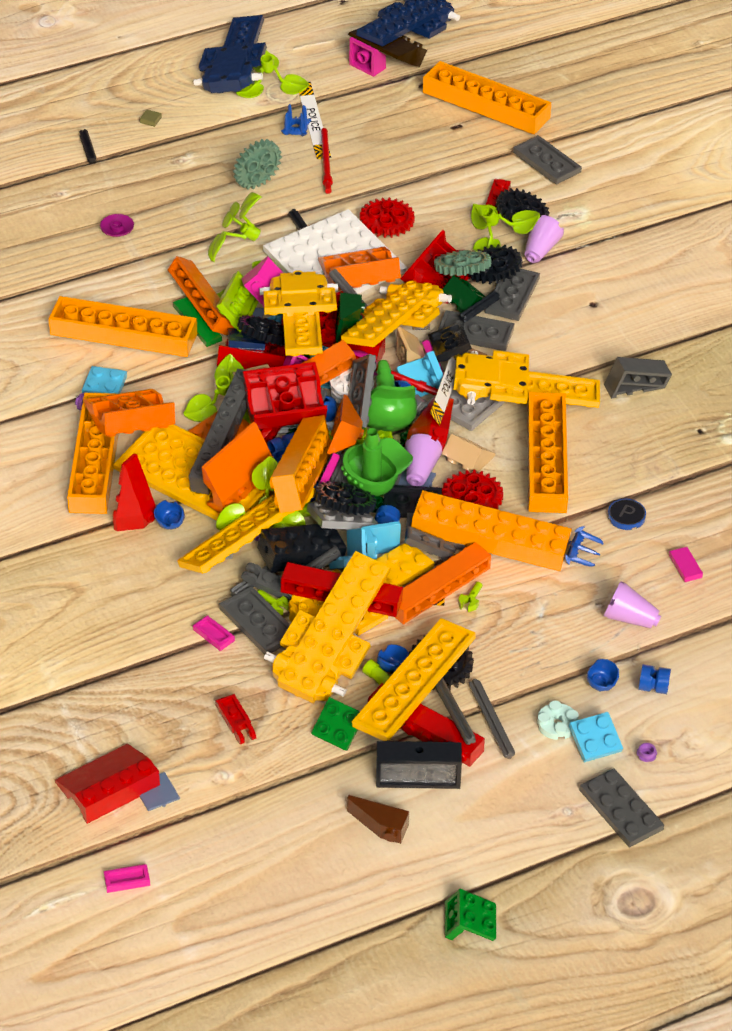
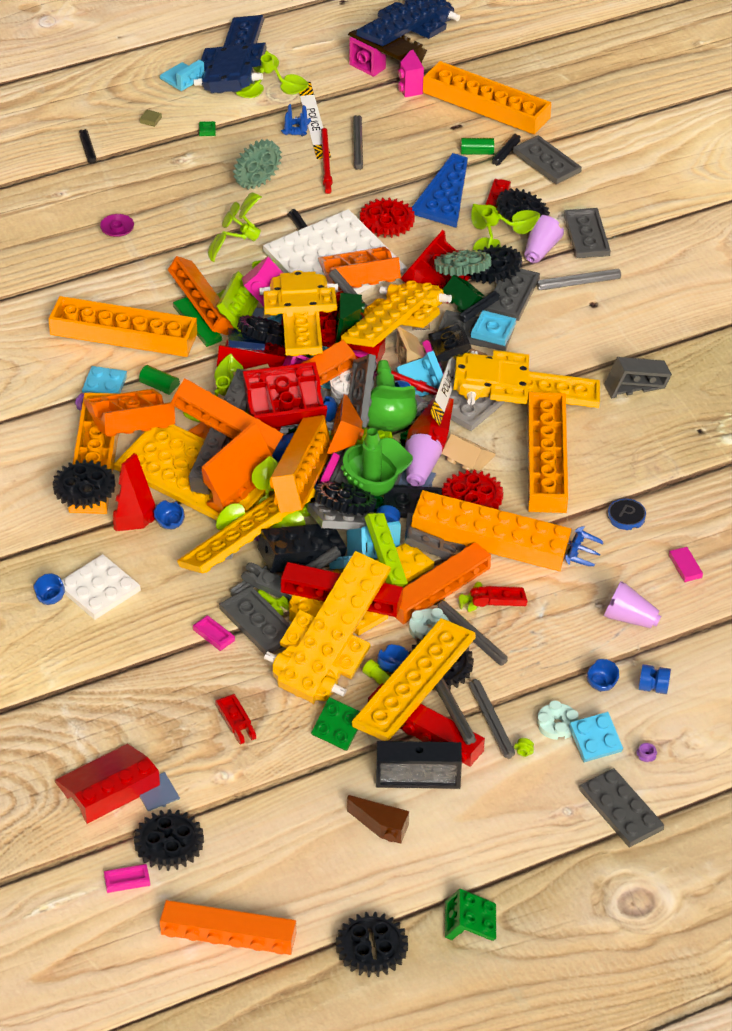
none -> blue hair [34,573,65,605]
none -> black gear [53,459,116,509]
none -> white plate [62,554,141,620]
none -> black gear [134,809,204,871]
none -> green brick [139,365,180,395]
none -> medium azure bracket [160,59,204,91]
none -> orange brick [160,900,297,955]
none -> orange brick [170,378,283,454]
none -> green tile [199,121,216,136]
none -> black gear [336,912,408,977]
none -> dark grey axle [353,115,363,170]
none -> lime plate [364,513,408,587]
none -> dark pink slope [398,50,424,98]
none -> light aqua plate [409,608,449,640]
none -> blue wing [412,153,468,228]
none -> dark grey axle [437,601,508,666]
none -> green brick [461,138,494,155]
none -> red hinge [470,586,528,607]
none -> medium azure plate [471,310,516,346]
none -> black axle [492,134,521,166]
none -> lime plate [514,738,534,757]
none -> axle [537,269,621,290]
none -> dark grey plate [564,208,611,258]

